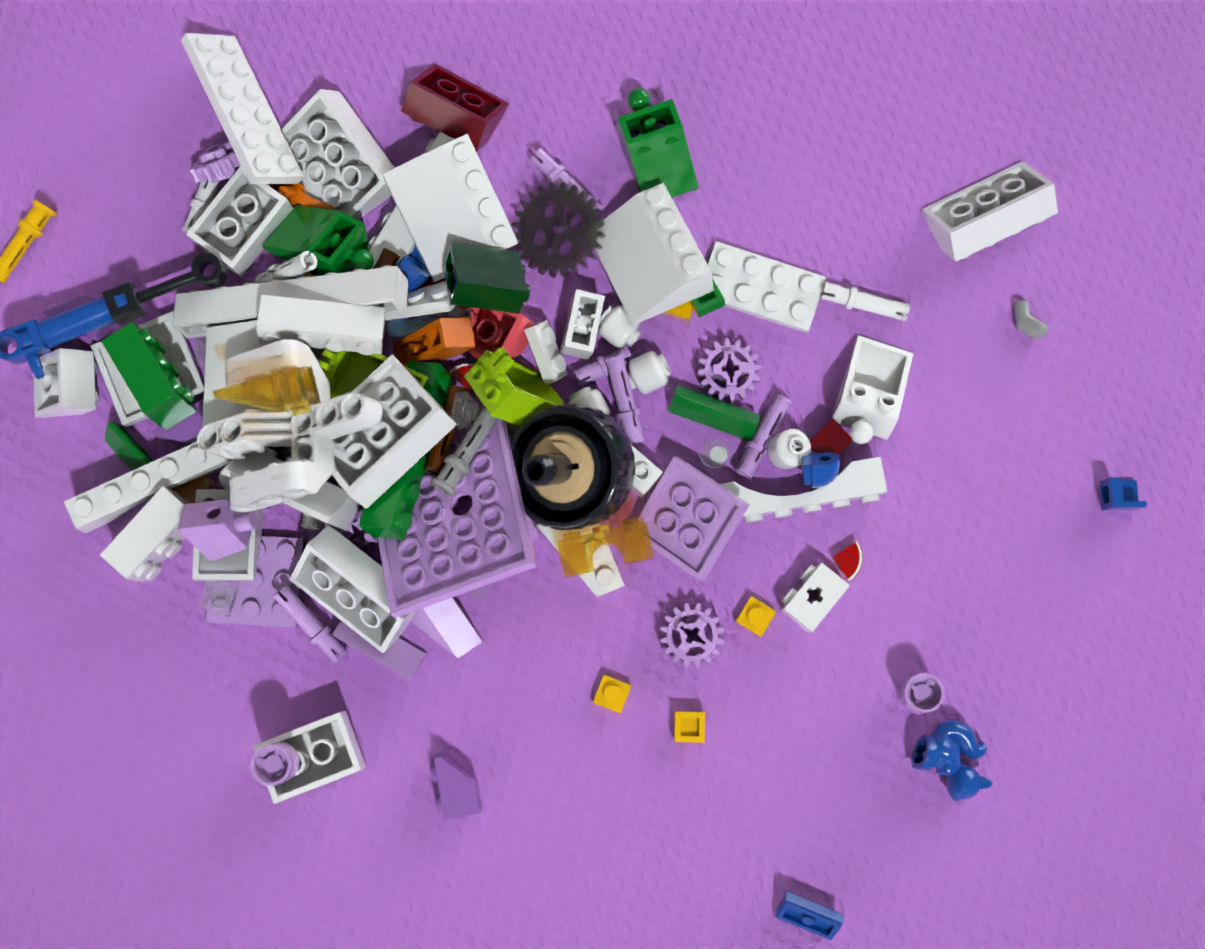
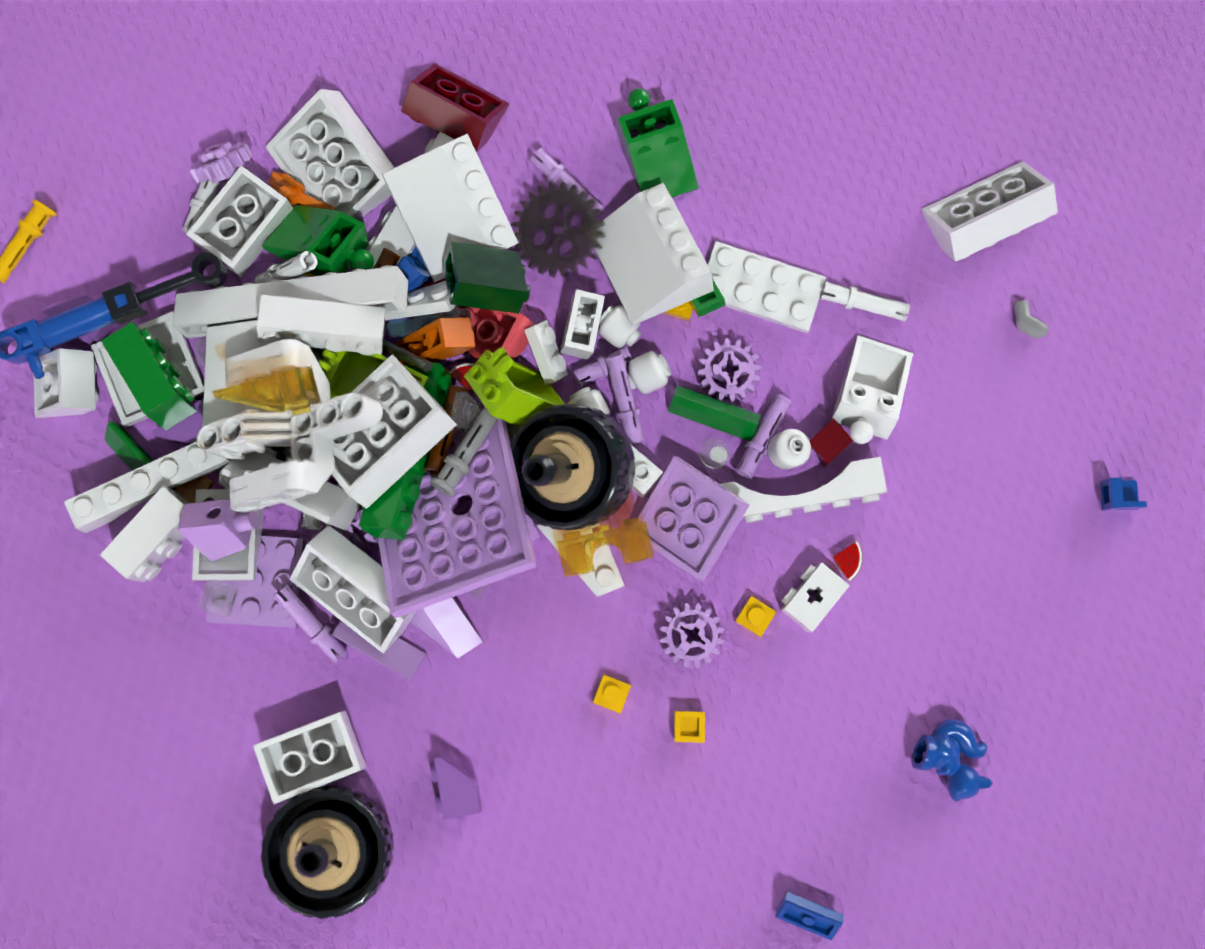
white plate [181,33,304,185] -> none
lavender wheel [250,742,300,786] -> none
blue piece [802,453,840,488] -> none
lavender wheel [899,673,945,713] -> none
none -> black wheel [261,785,394,919]
none -> flat silver bar [382,339,433,373]

